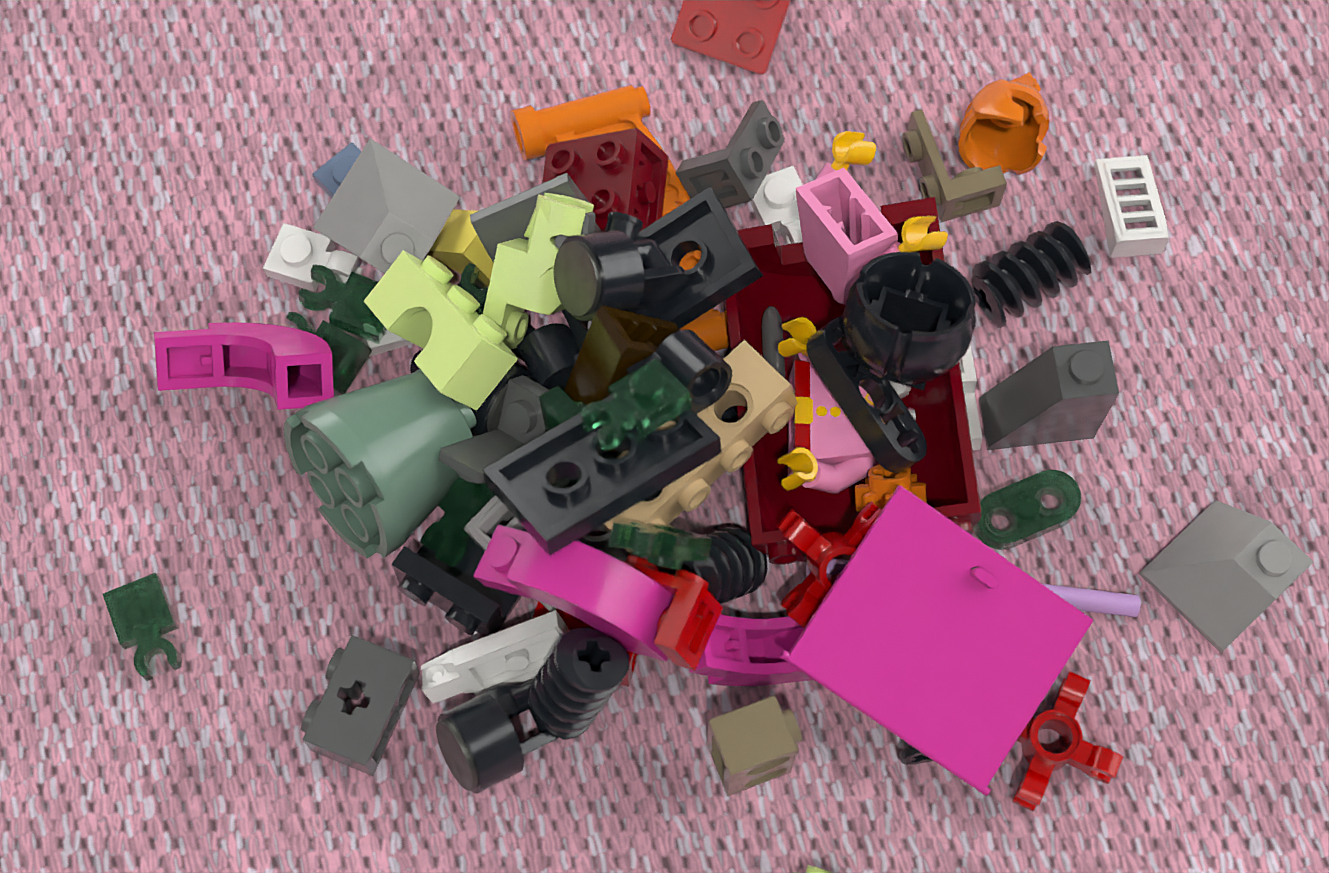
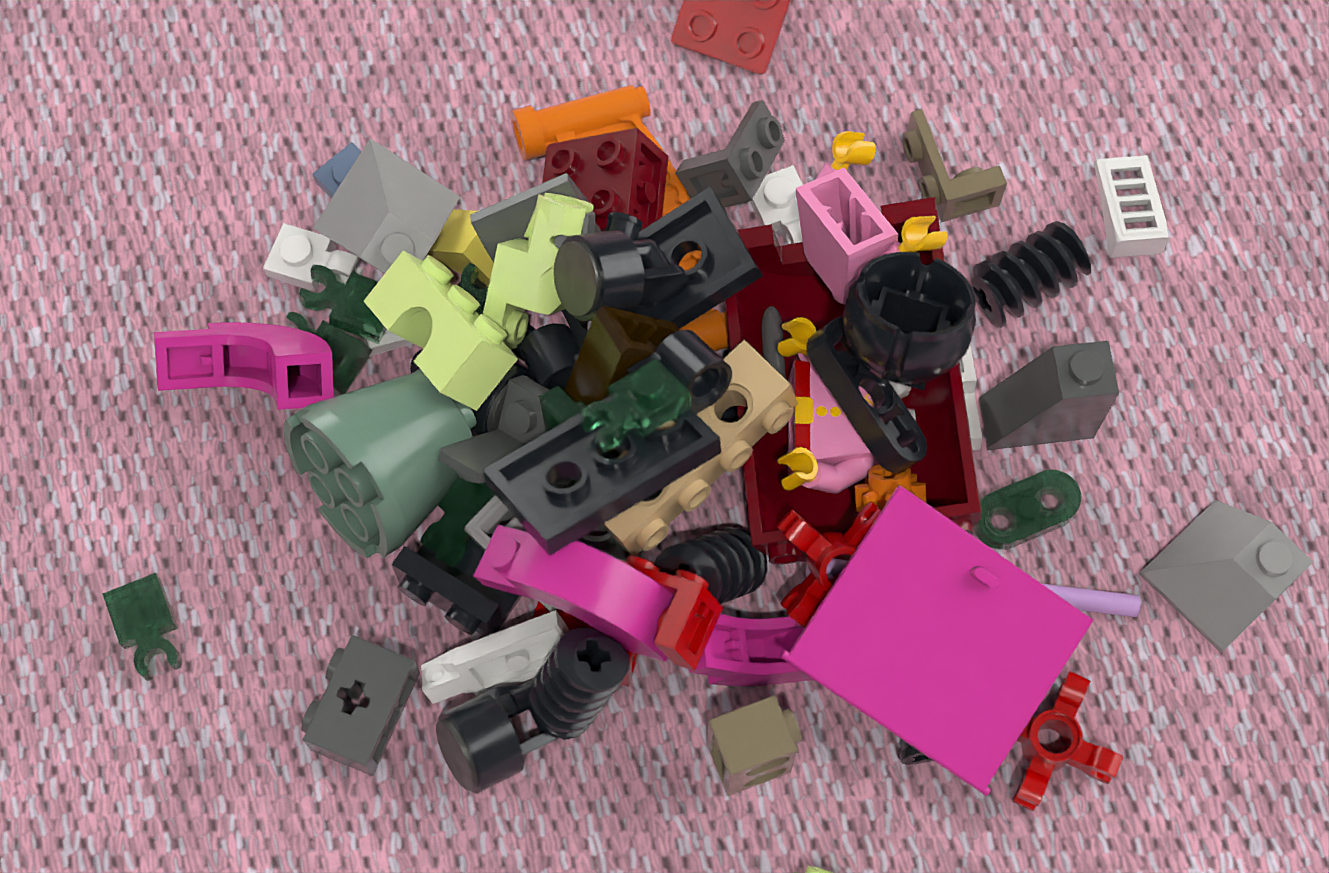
clear green plate [608,522,712,569] -> none
orange helmet [958,72,1049,175] -> none

